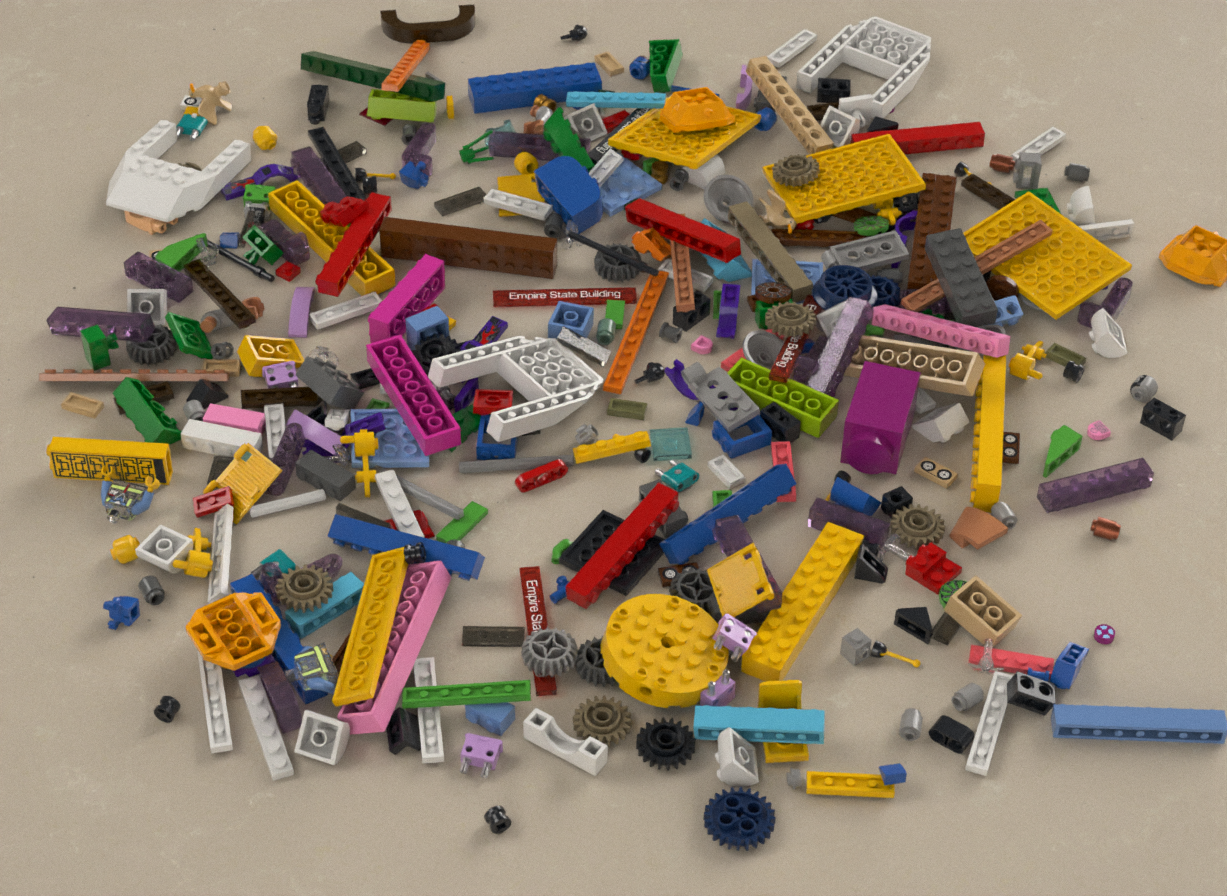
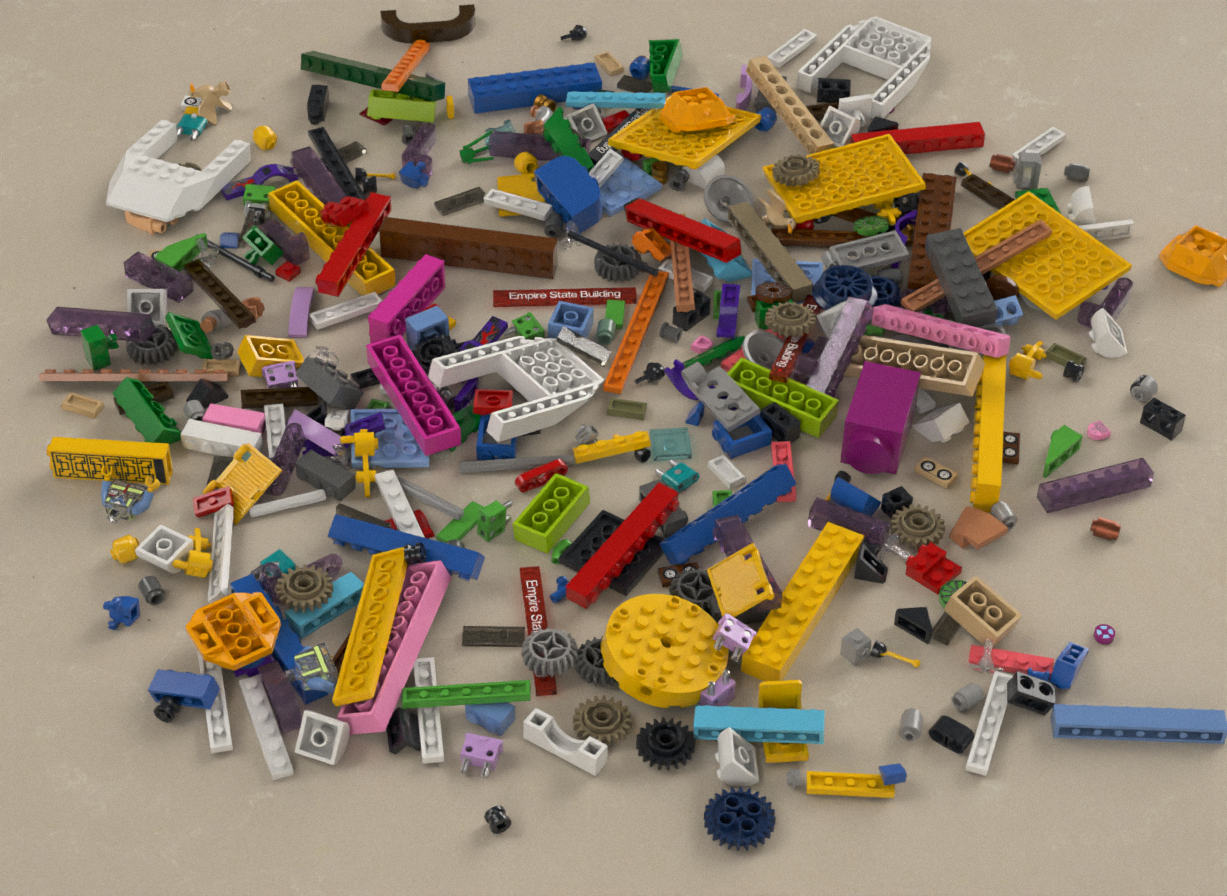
none -> blue brick [148,669,220,709]
none -> bright green piece [477,500,513,542]
none -> bright green piece [503,312,545,340]
none -> lime brick [512,473,590,554]
none -> clear smoke tile [617,75,653,93]
none -> green plate [682,336,745,369]
none -> pearl gold arm [901,224,915,247]

